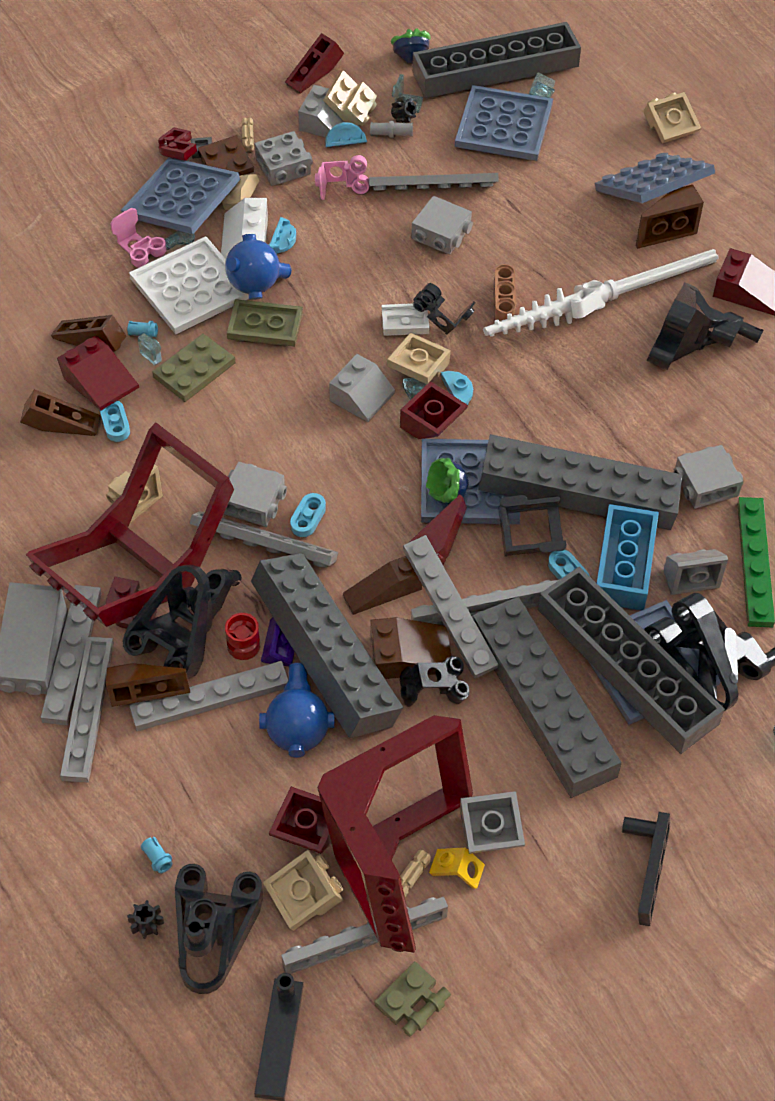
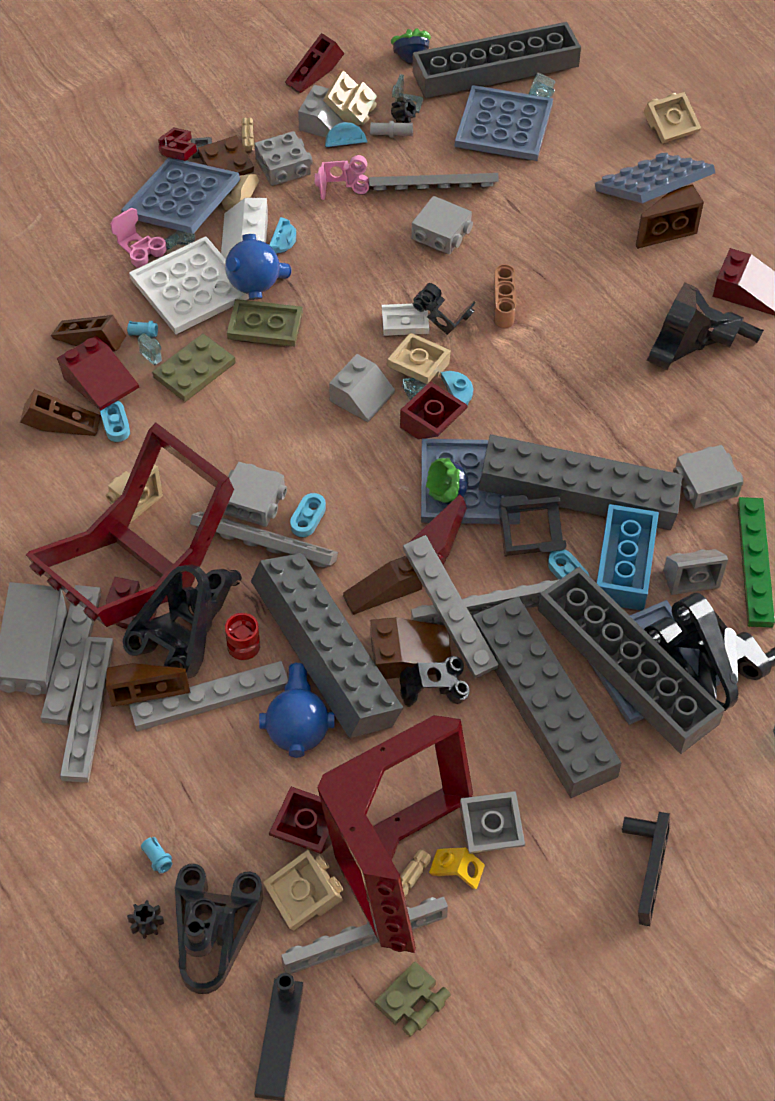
dark purple slope [261,617,295,667] -> none
white piece [483,249,719,337] -> none

